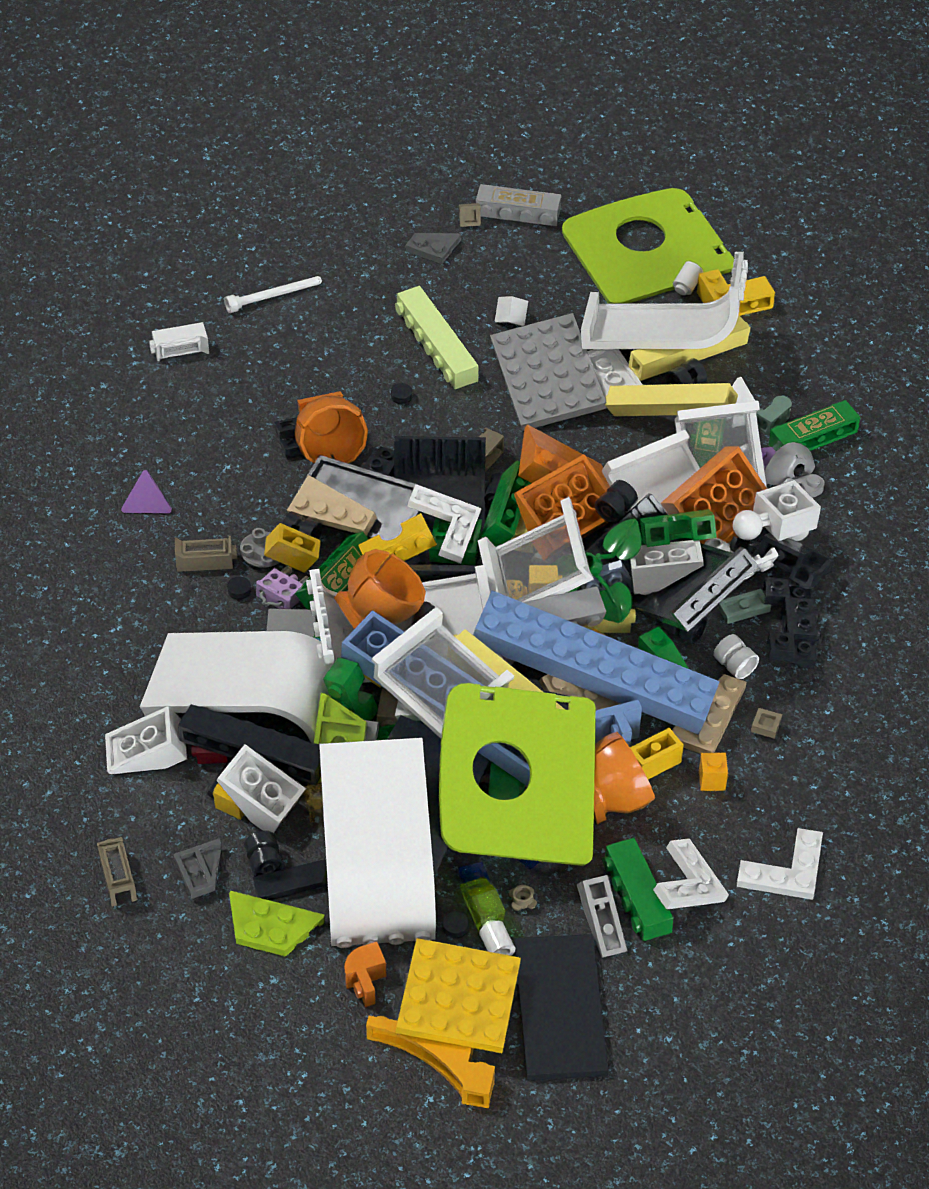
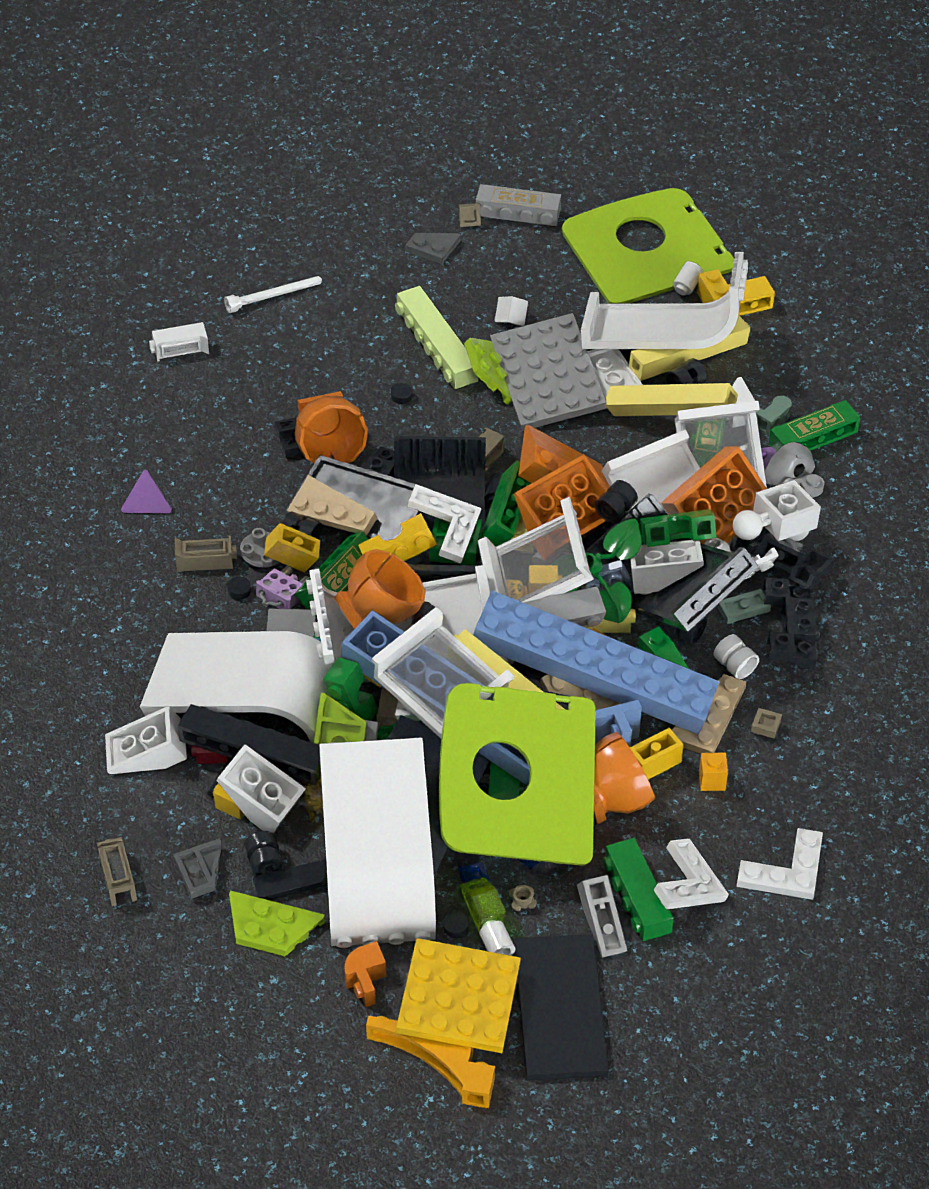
none -> lime wing [464,338,512,405]

